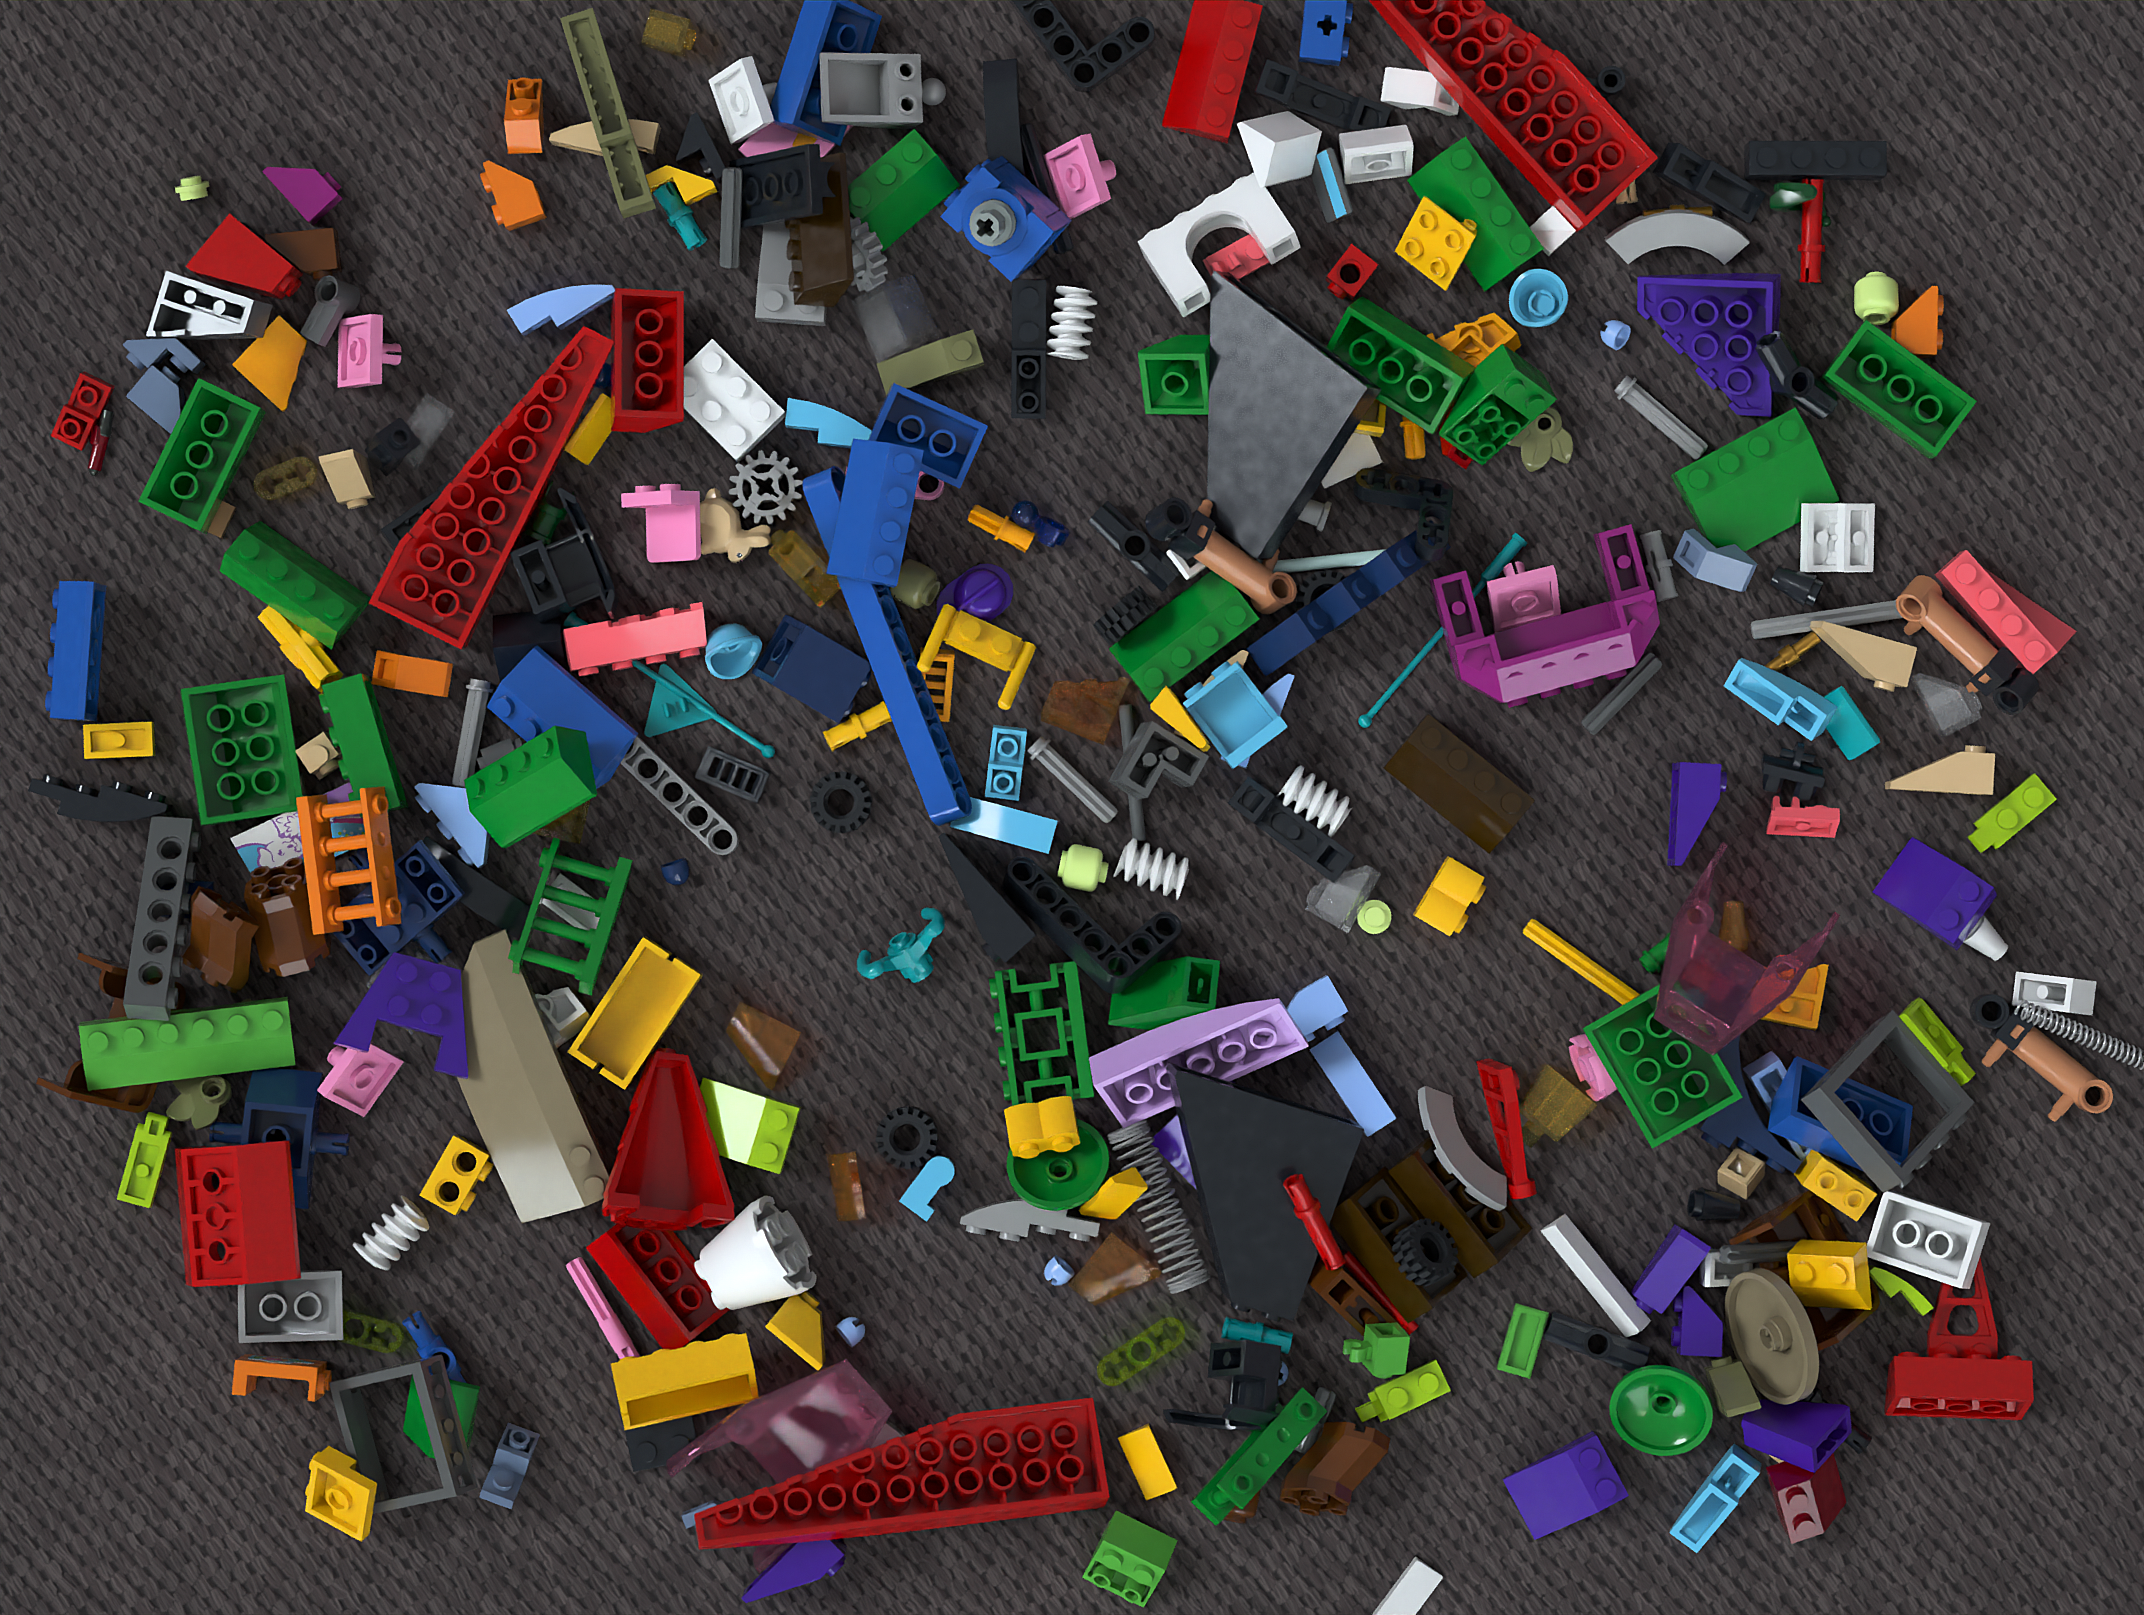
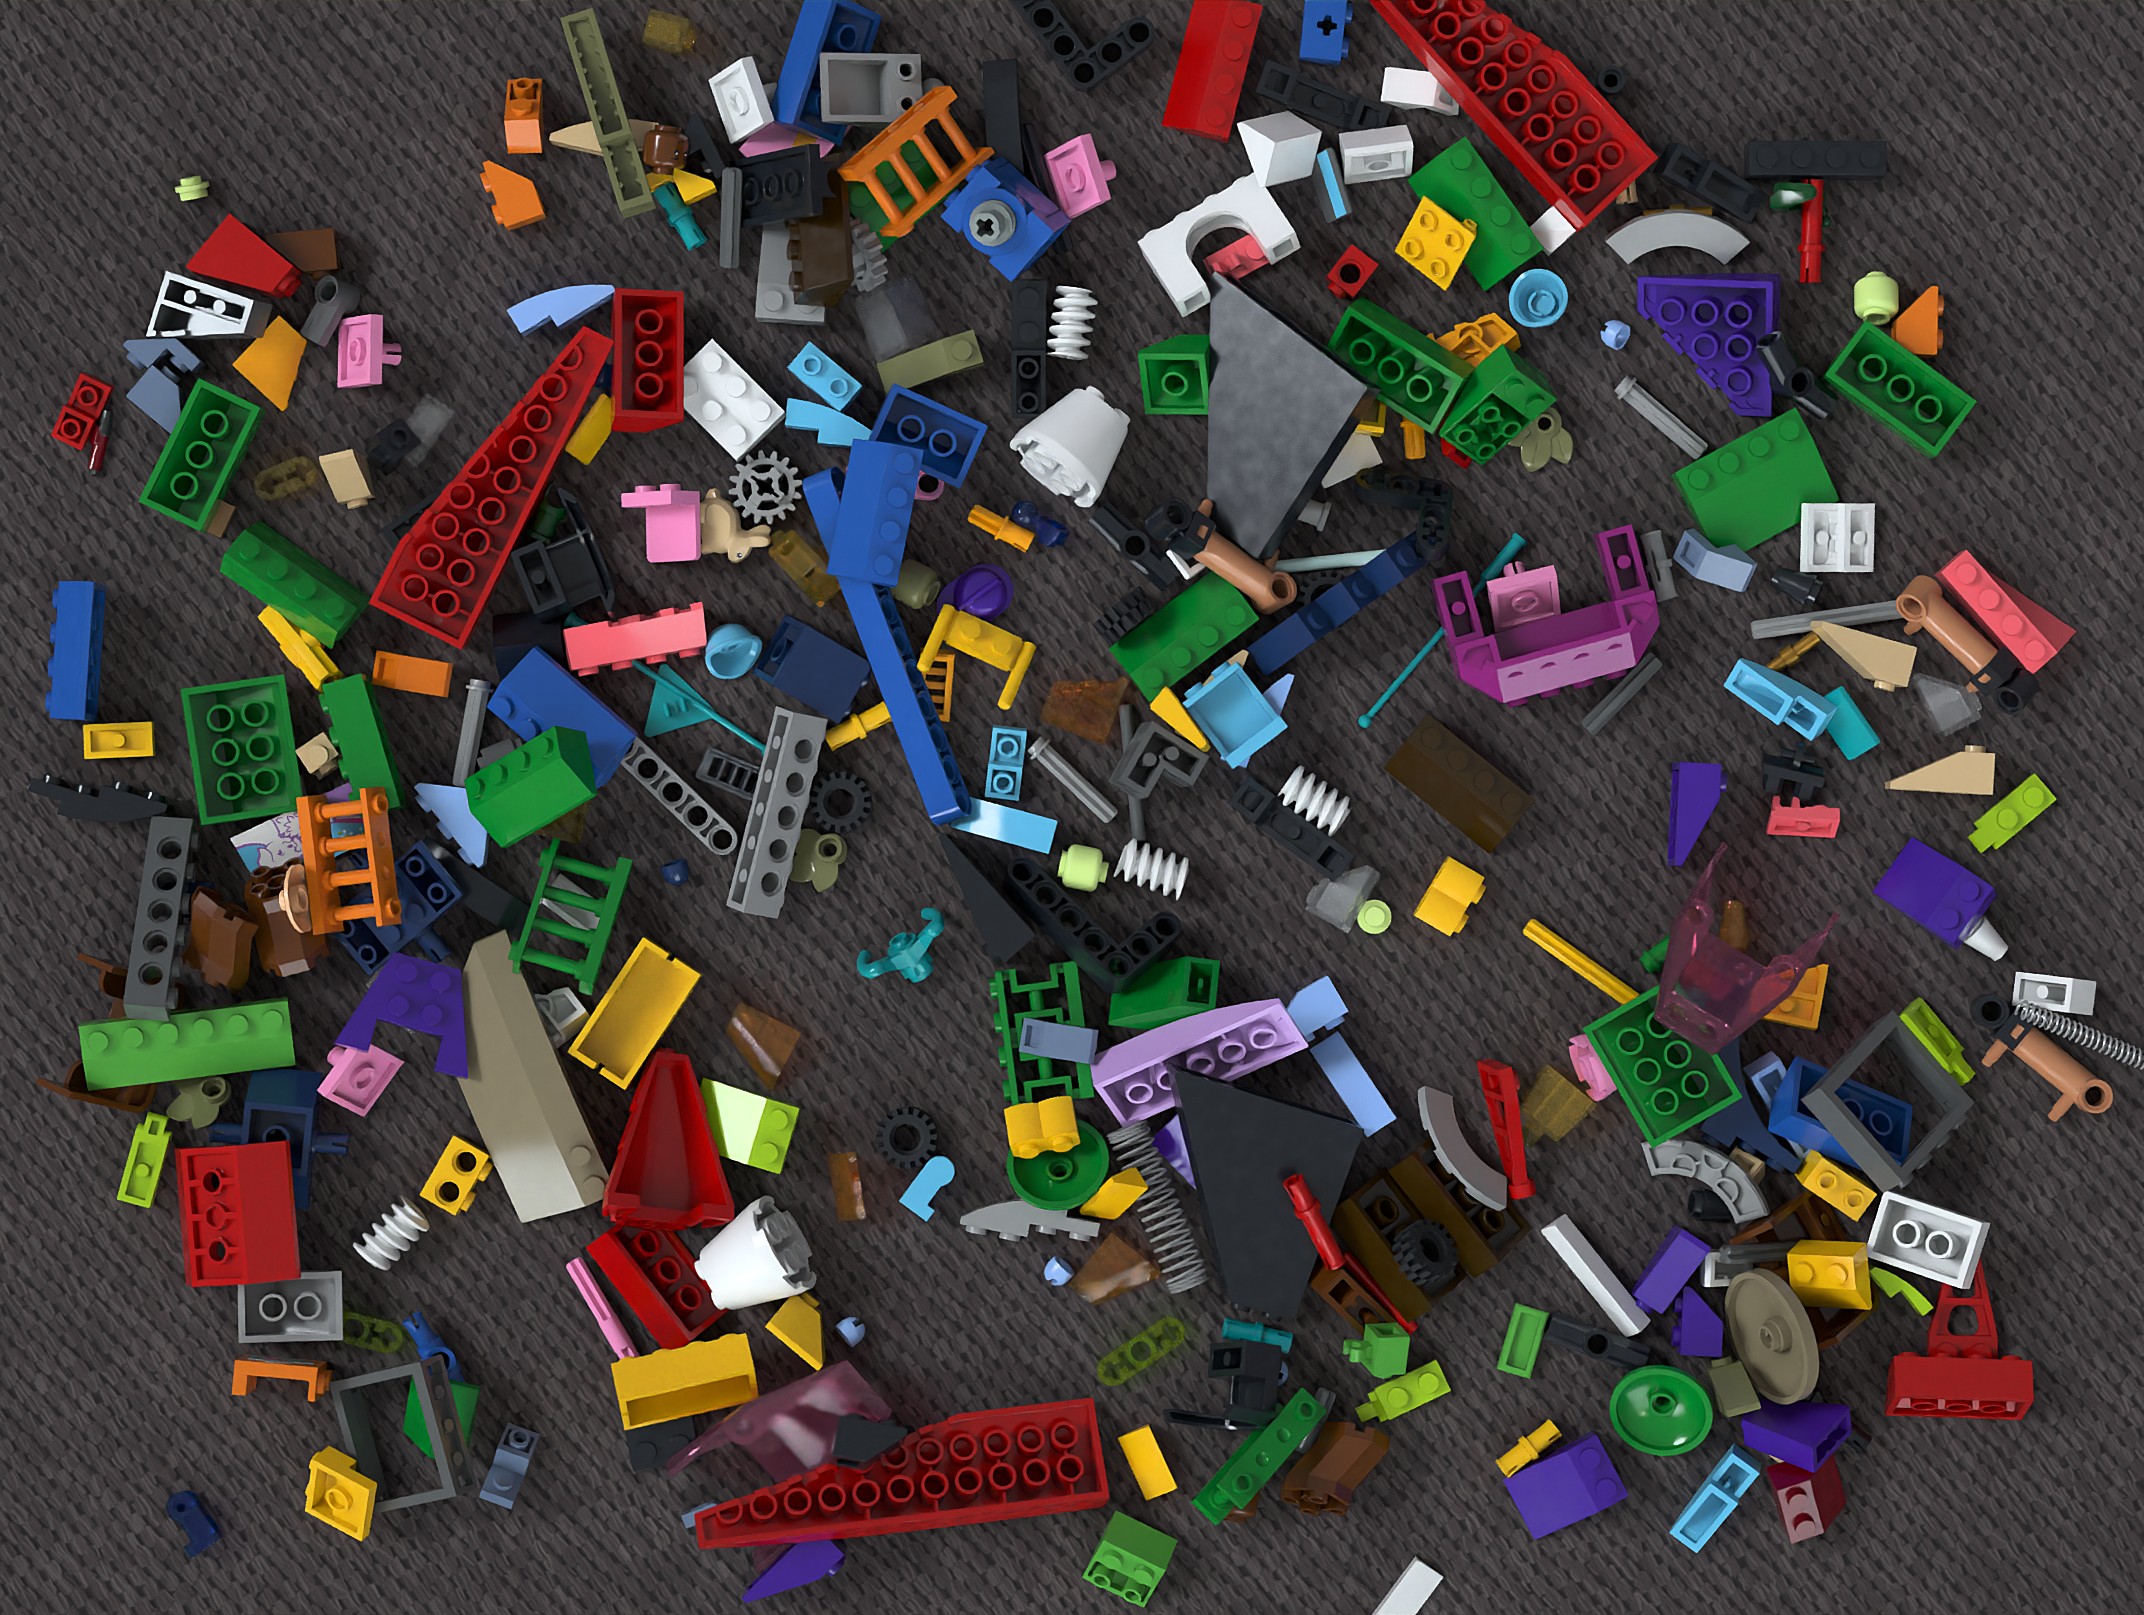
magenta slope [262,167,343,226] -> none
none -> clear blue leg [166,1490,225,1558]
none -> light nougat dish [279,864,312,933]
none -> reddish brown head [642,125,689,176]
none -> light grey brick [726,706,828,919]
none -> medium azure brick [787,341,863,414]
none -> olive plate [788,829,848,892]
none -> black slope [829,1413,907,1471]
none -> orange fence [837,86,995,238]
none -> white cone [1010,386,1130,507]
none -> sand blue slope [1019,1017,1099,1064]
none -> yellow pin [1495,1419,1562,1479]
none -> light grey tile [1641,1138,1771,1224]

